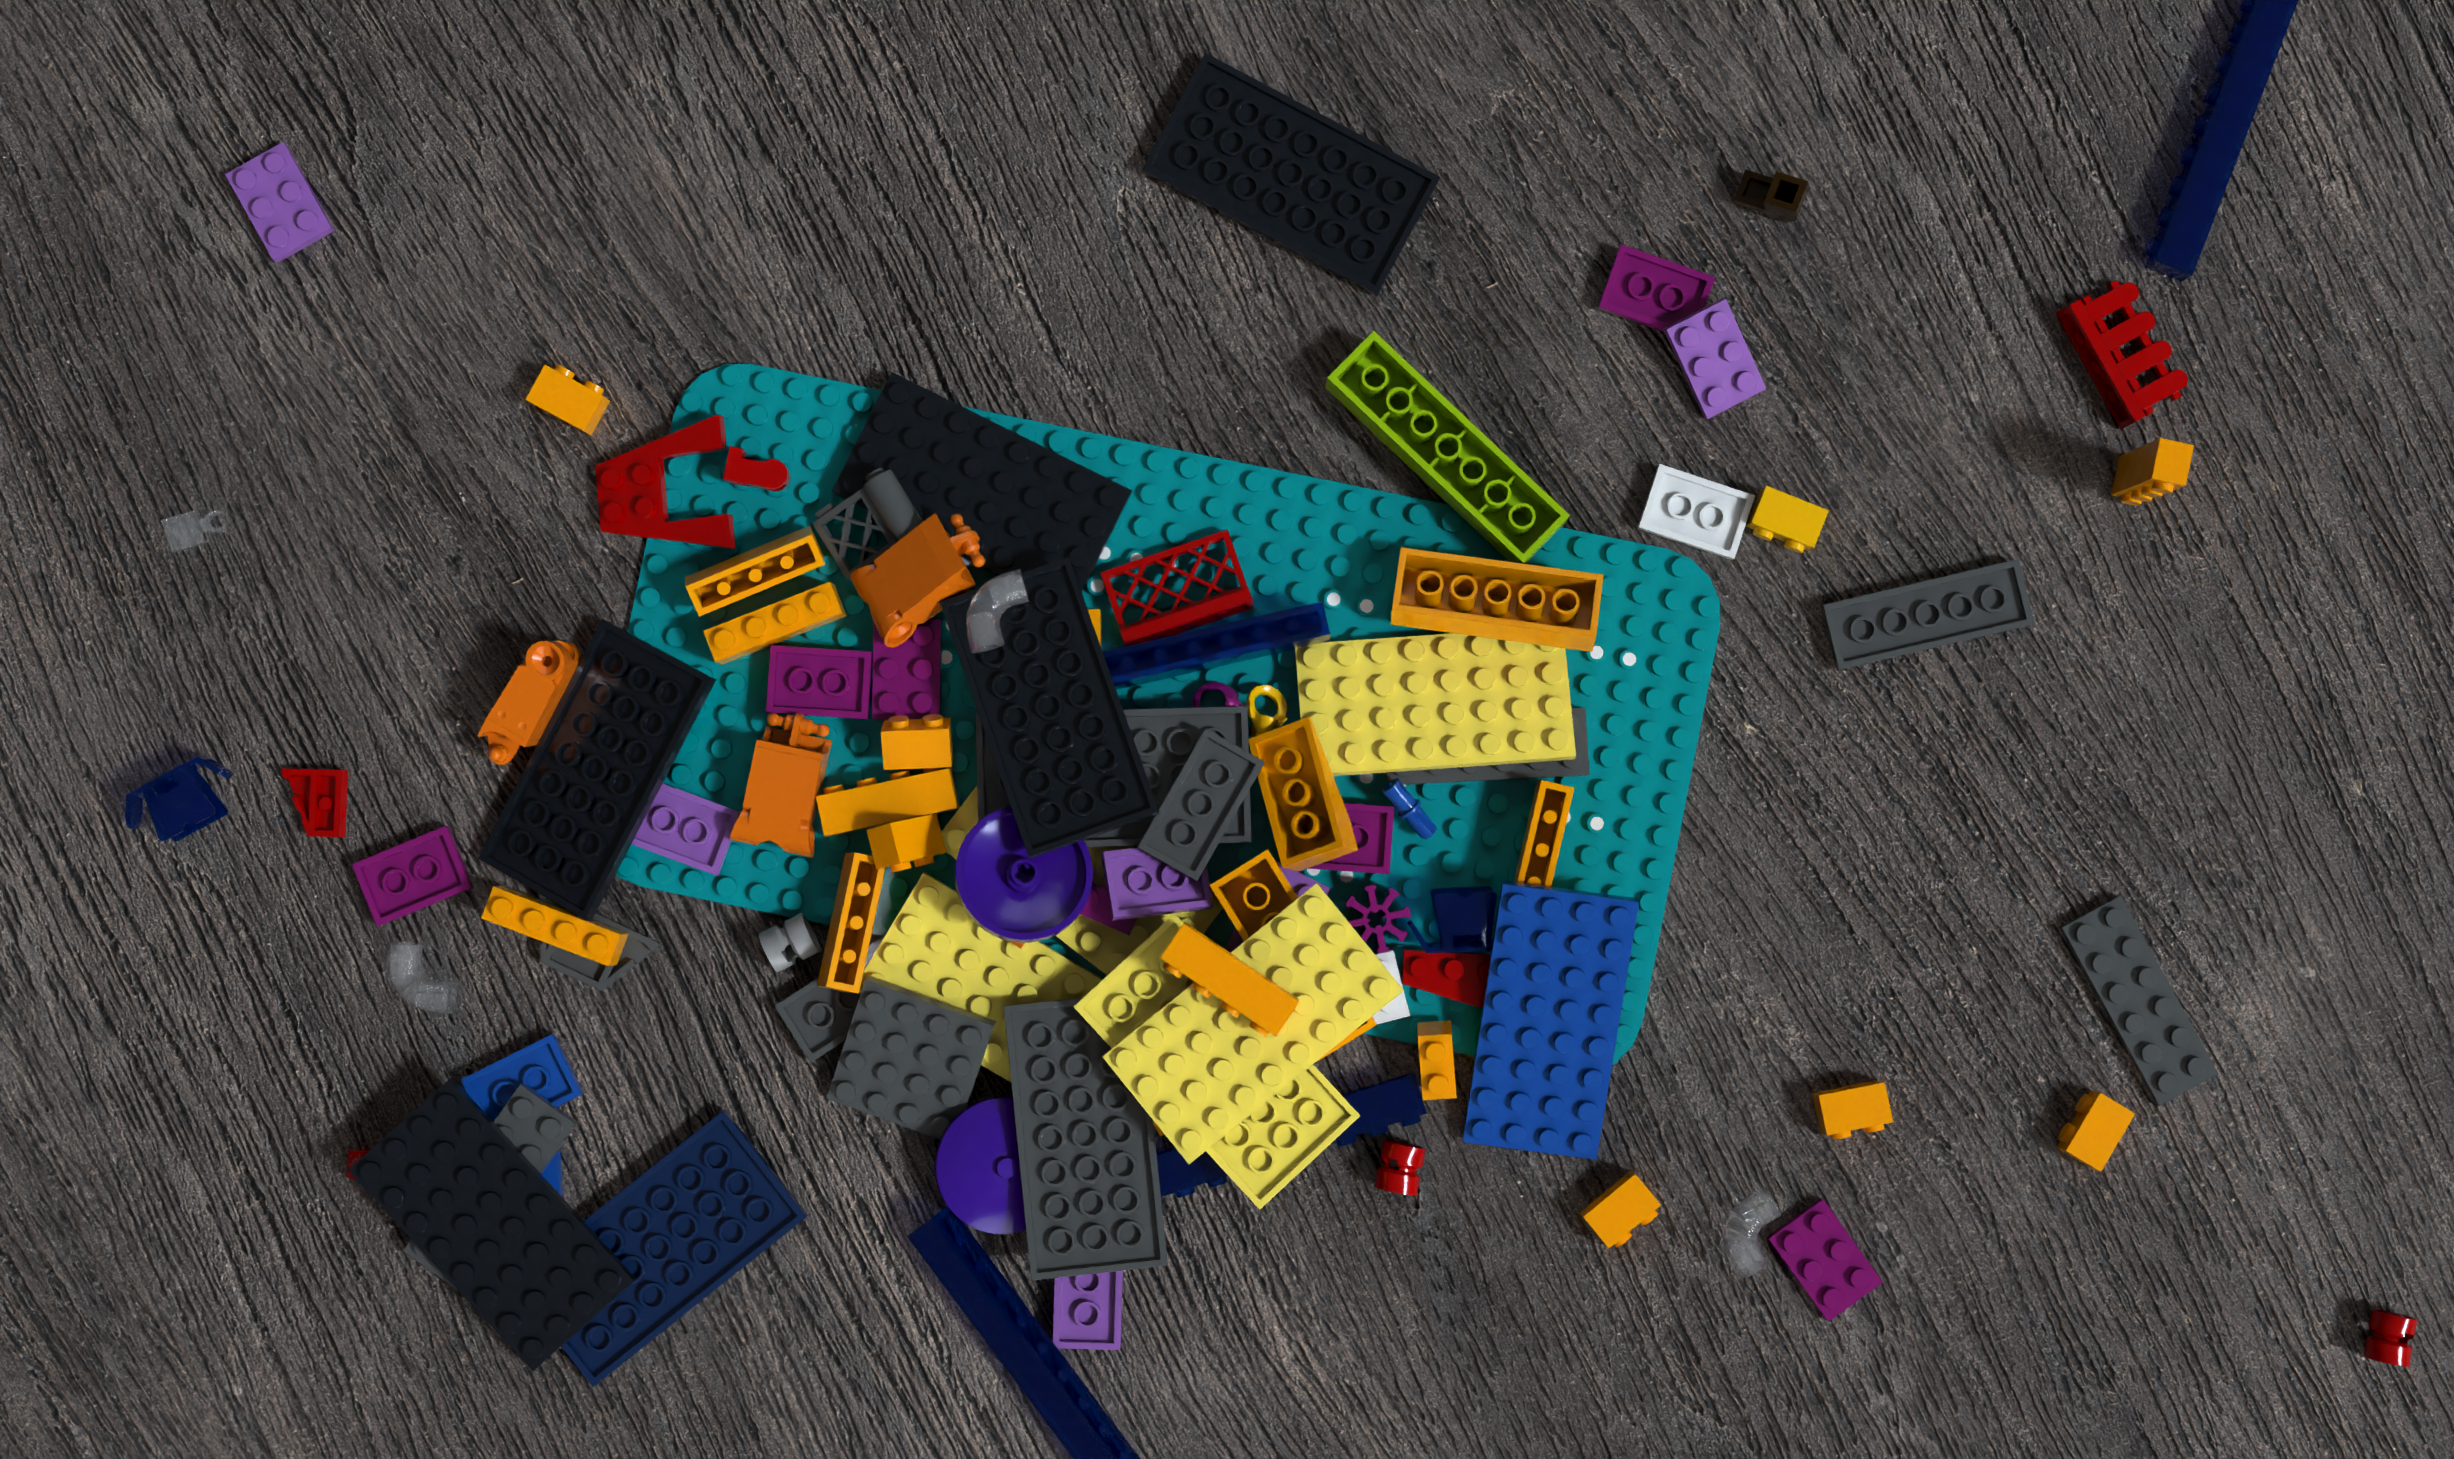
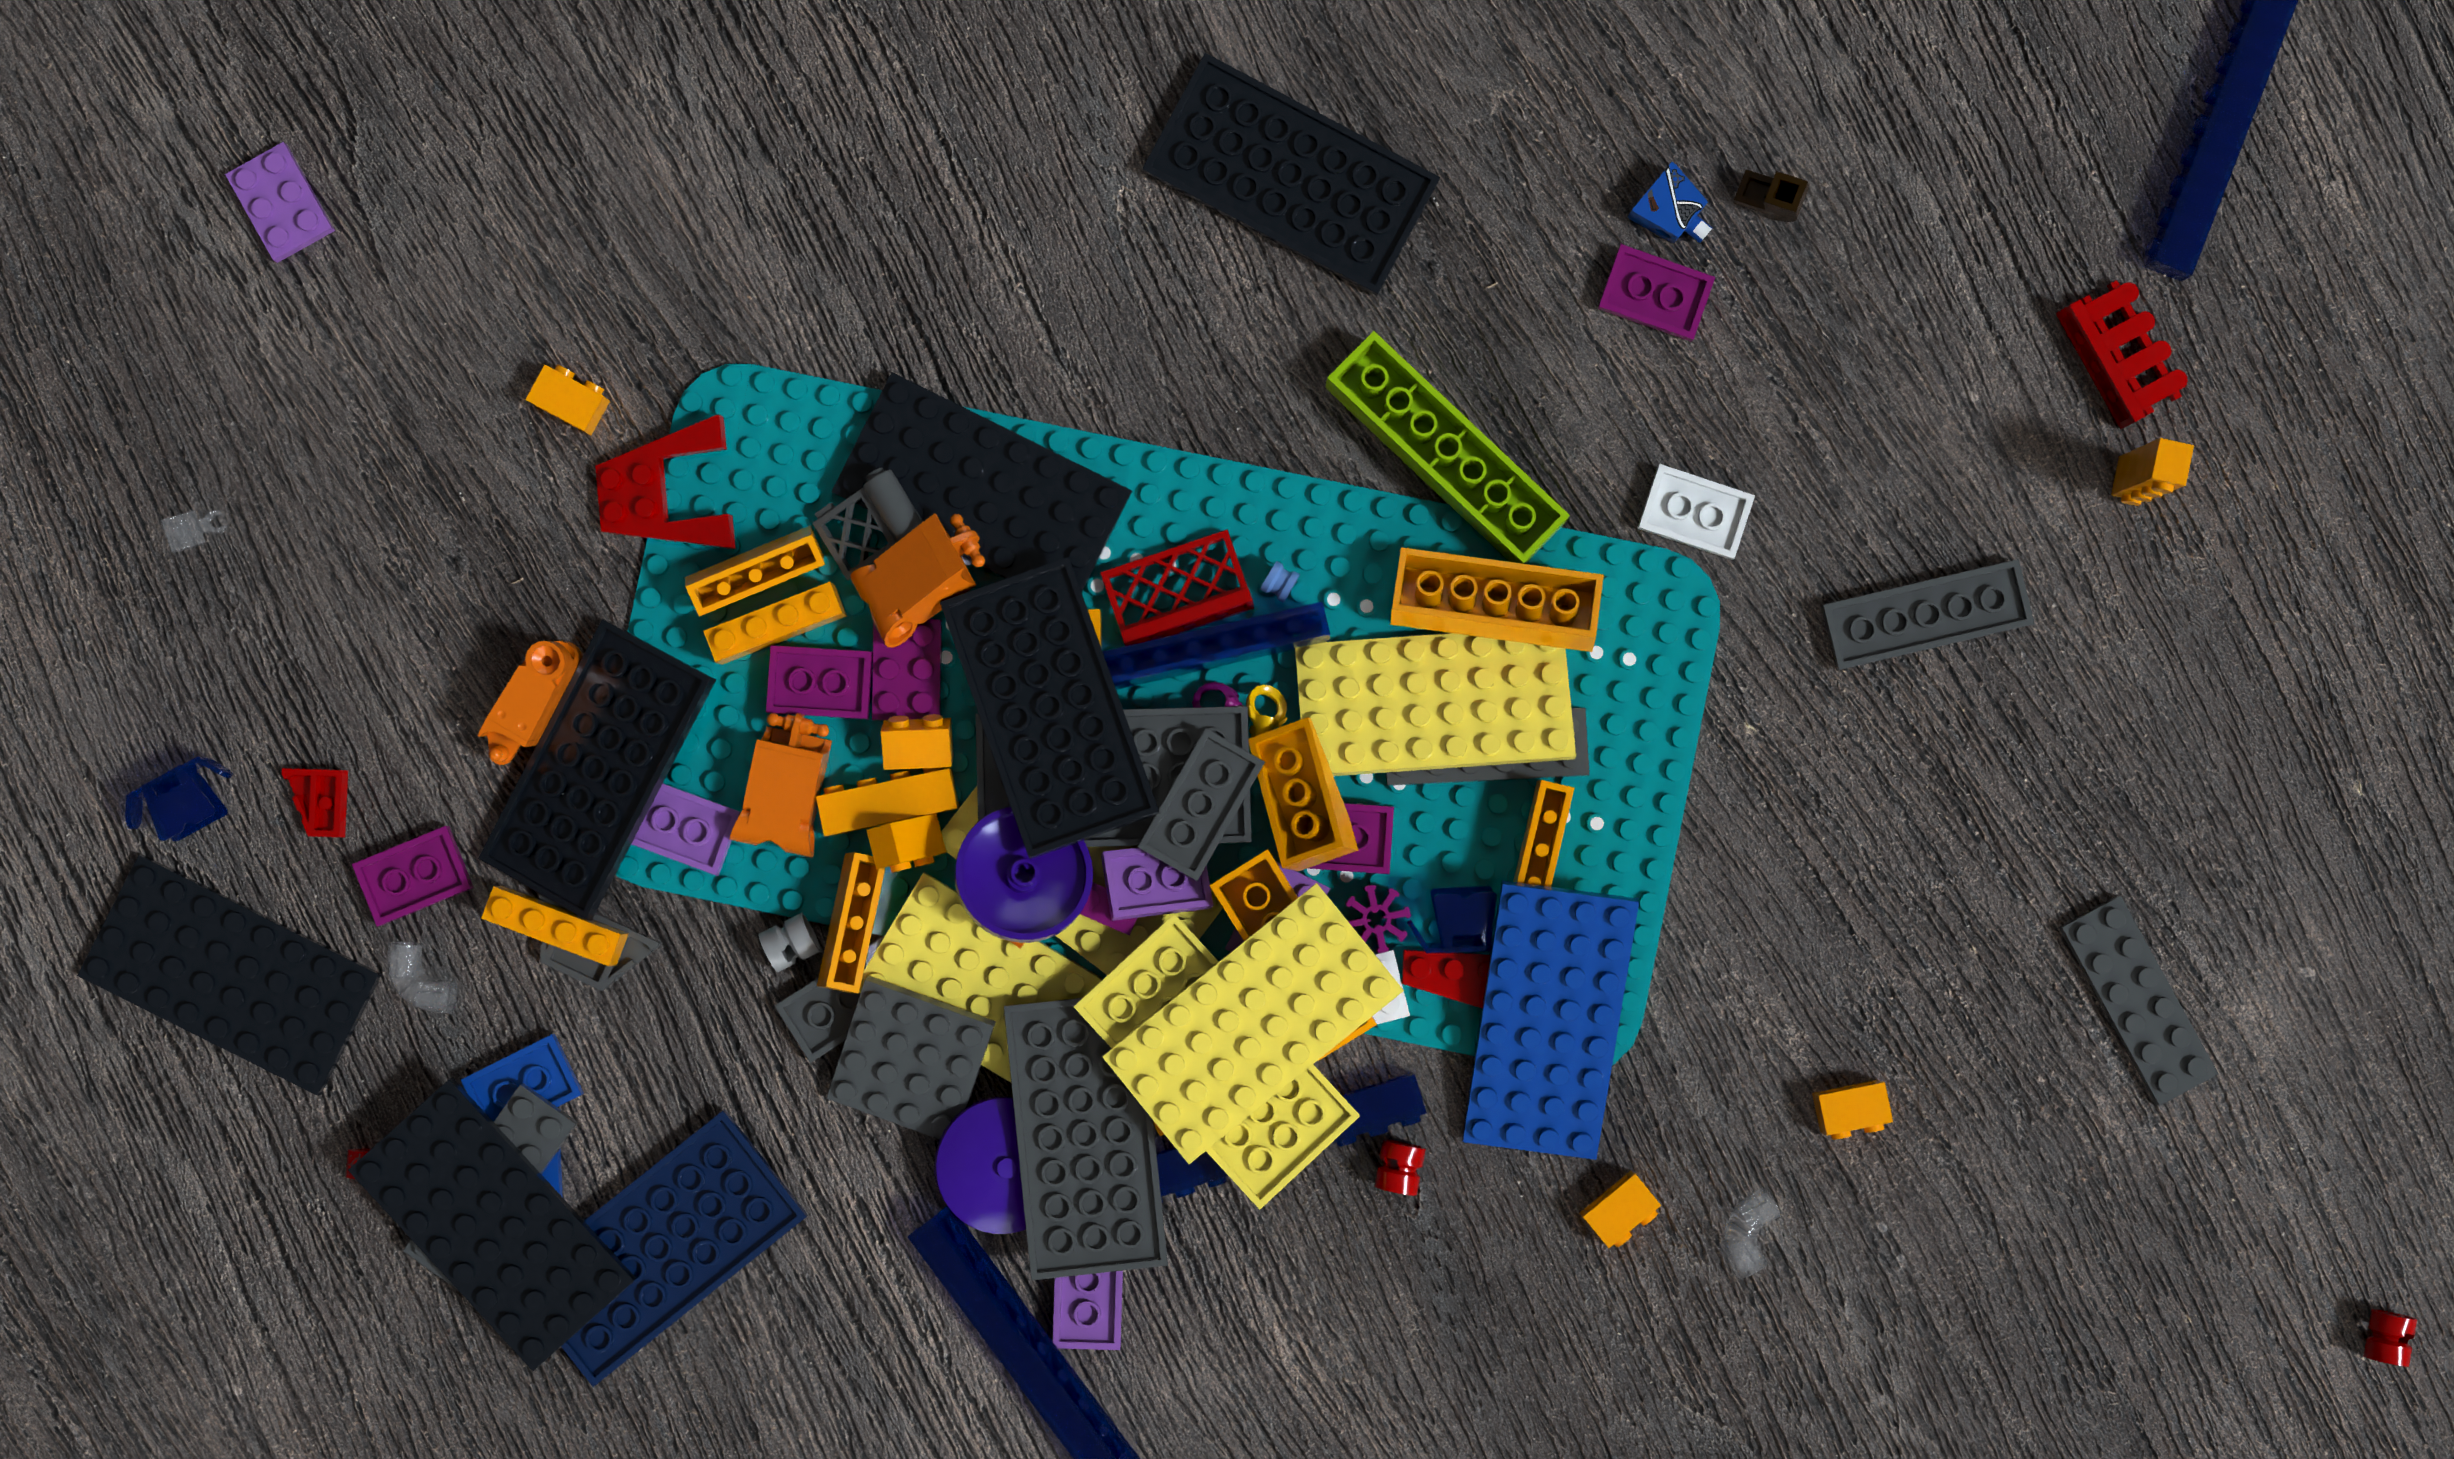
red leg [723,446,791,491] -> none
clear cylinder [966,569,1029,653] -> none
light orange brick [1160,922,1299,1037] -> none
blue axle [1381,778,1437,839] -> none
light orange brick [1417,1020,1457,1100] -> none
medium lavender plate [1663,298,1766,419] -> none
yellow brick [1746,485,1829,553] -> none
magenta plate [1767,1198,1883,1322] -> none
light orange brick [2057,1090,2135,1172] -> none
none -> black plate [77,855,382,1096]
none -> medium blue wheel [1260,561,1300,603]
none -> blue torso [1628,162,1712,243]

